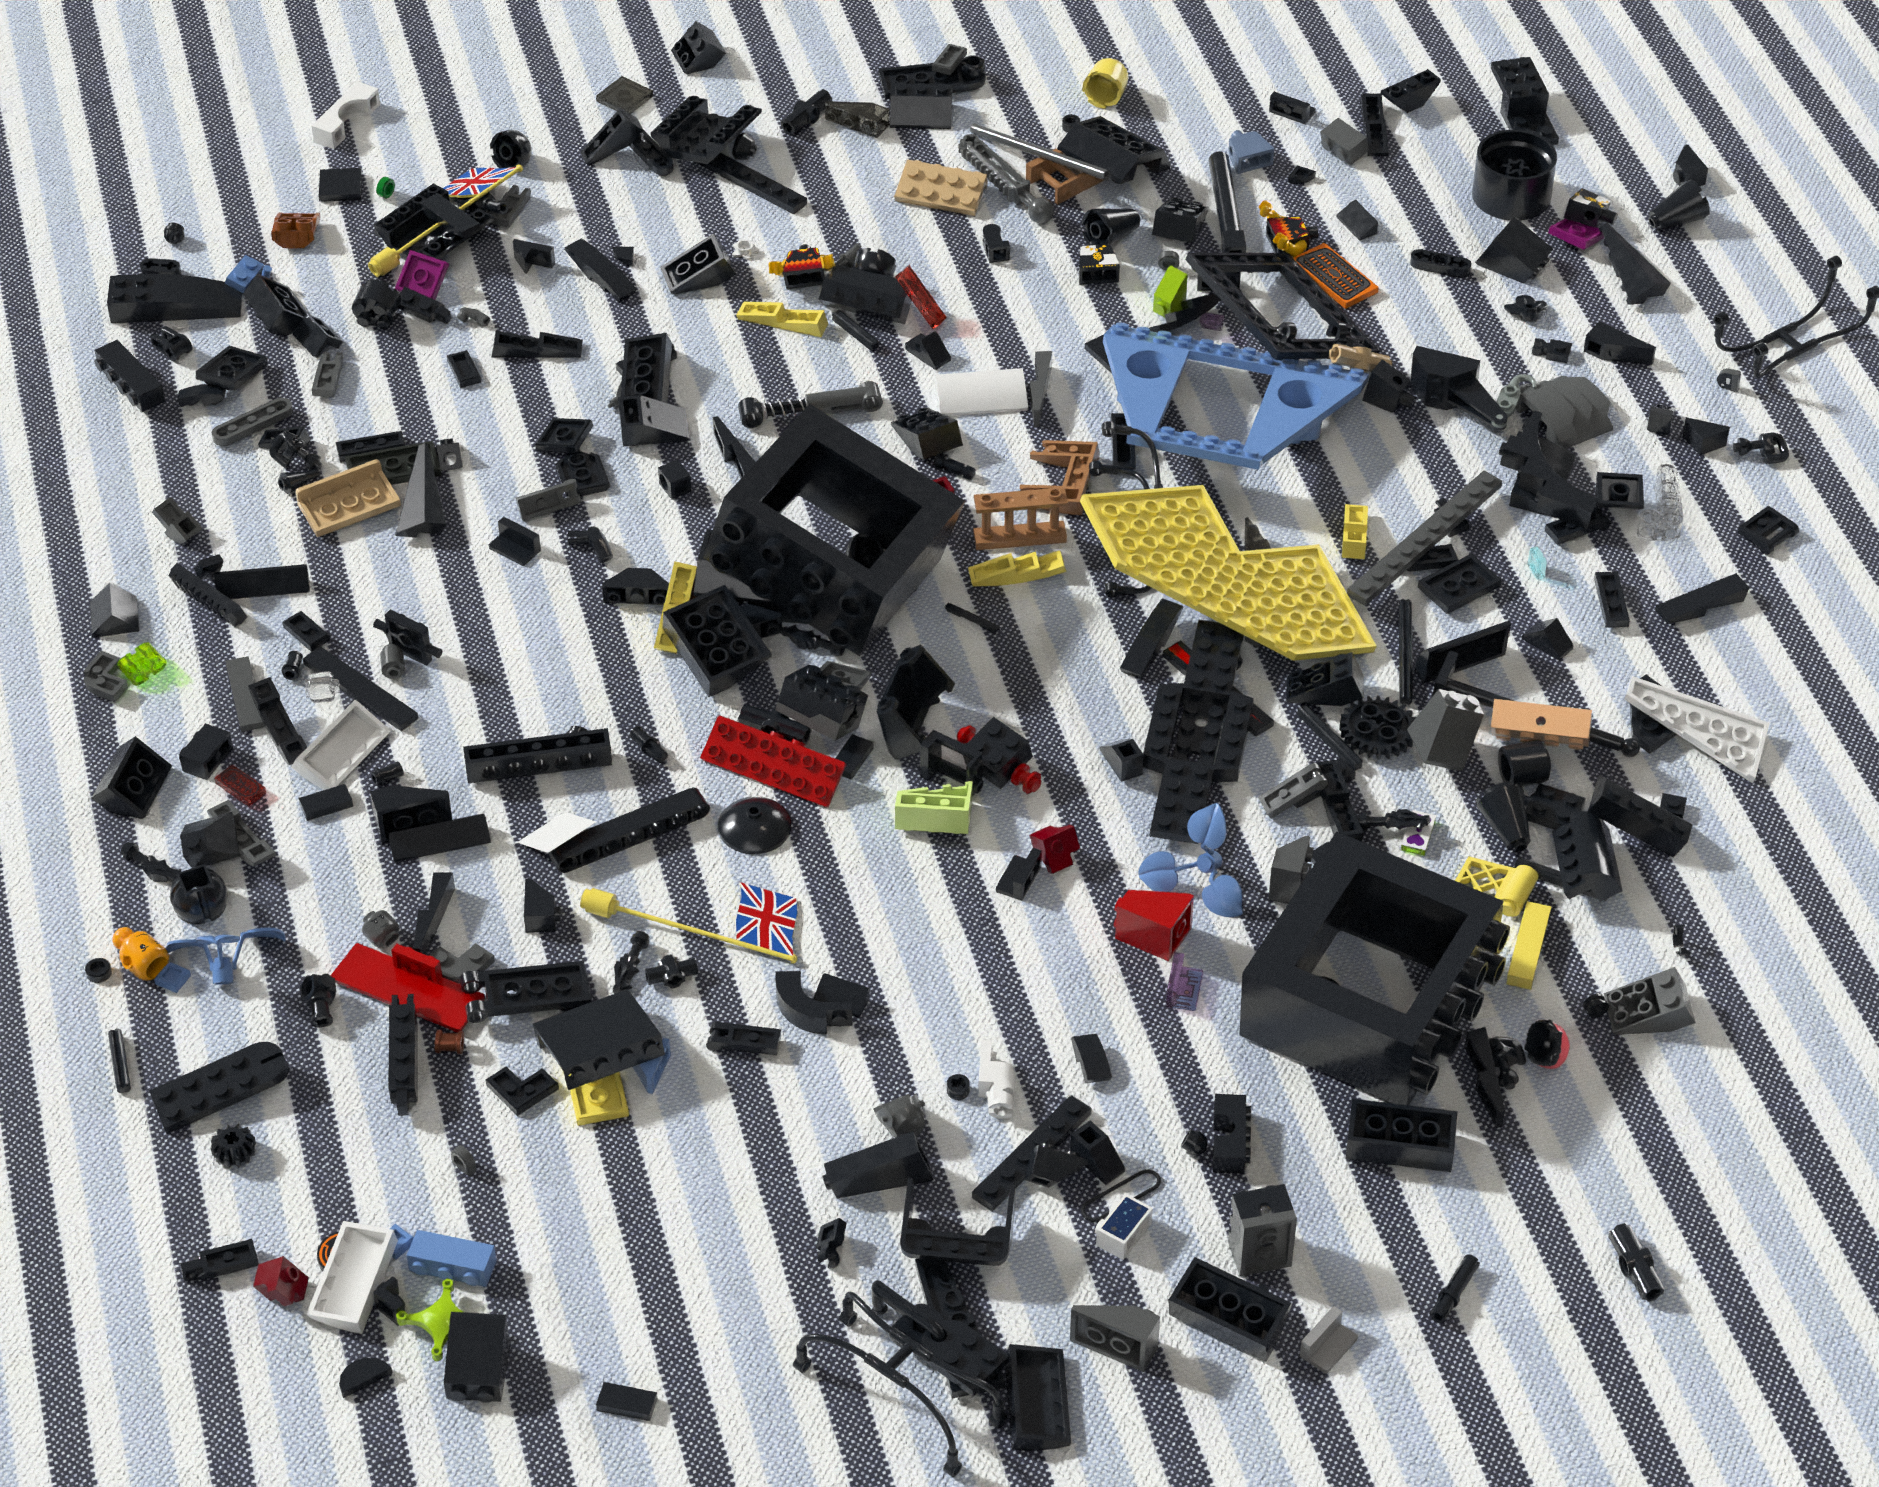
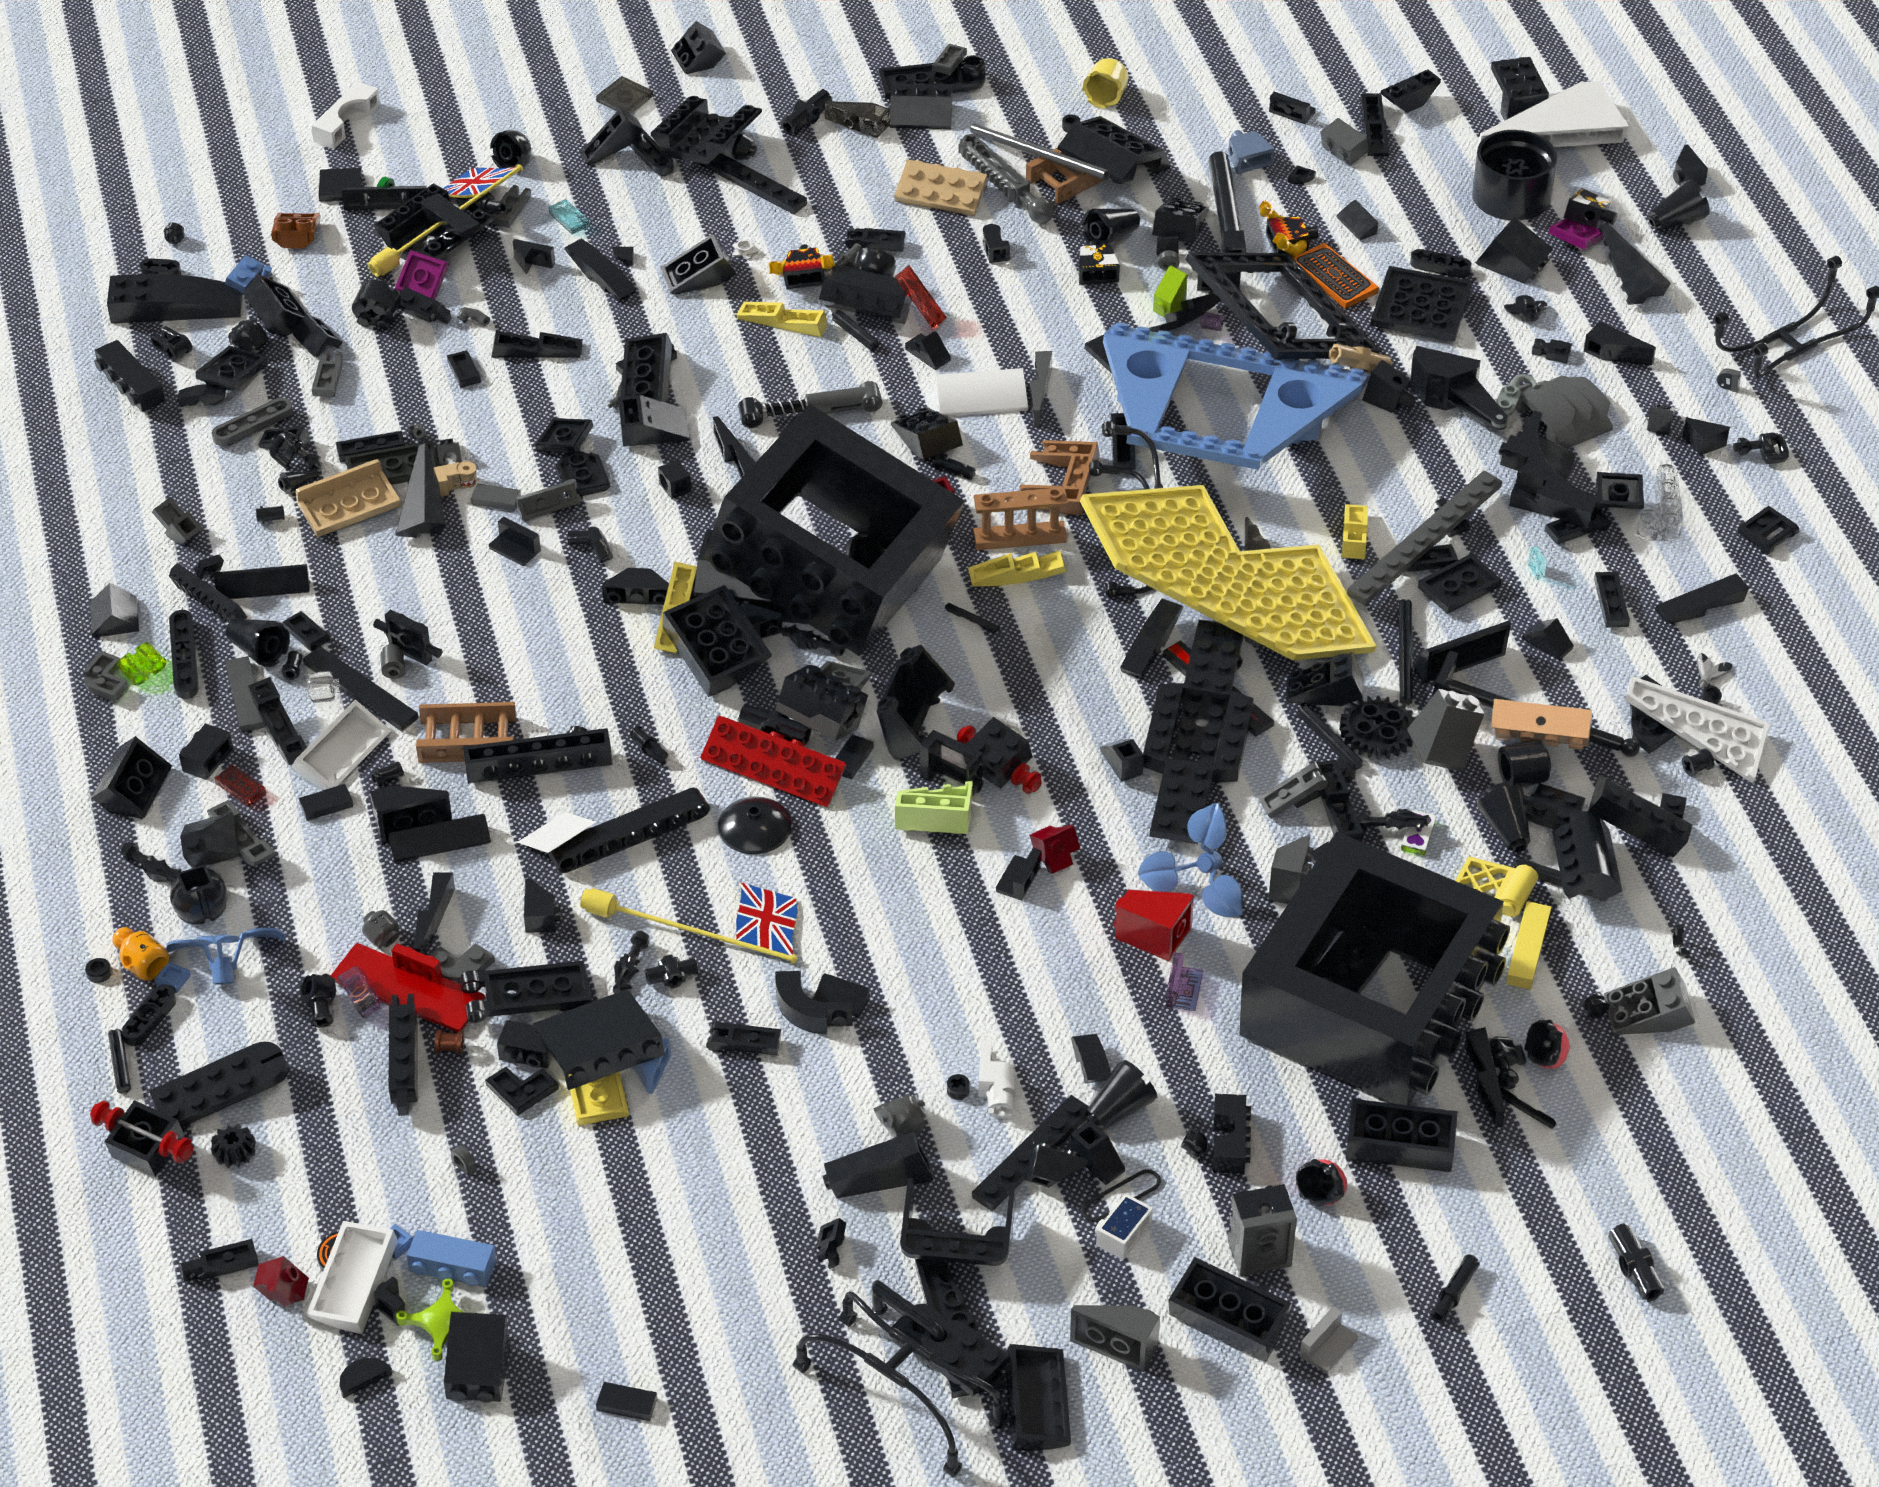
none -> black brick [90,1100,193,1177]
none -> black beam [122,985,176,1046]
none -> black piece [169,610,199,699]
none -> black cone [226,618,290,667]
none -> black hair [228,319,268,351]
none -> black pin [255,505,285,524]
none -> clear purple leg [337,966,382,1019]
none -> black hinge [342,186,427,210]
none -> dark grey arm [408,423,426,442]
none -> medium nougat fence [416,702,517,763]
none -> tan leg [433,461,477,497]
none -> dark grey tile [471,483,521,511]
none -> black slope [497,1020,550,1069]
none -> clear light blue tile [548,199,589,234]
none -> black hinge [845,228,906,251]
none -> black cone [1085,1060,1158,1130]
none -> black slope [1156,236,1179,256]
none -> black hair [1296,1159,1347,1206]
none -> black plate [1311,927,1390,994]
none -> black plate [1370,266,1473,342]
none -> white slope [1475,81,1629,152]
none -> black piece [1500,1087,1557,1129]
none -> black bush [1682,748,1714,777]
none -> light grey piece [1697,653,1733,689]
none -> black hinge [1701,686,1722,704]

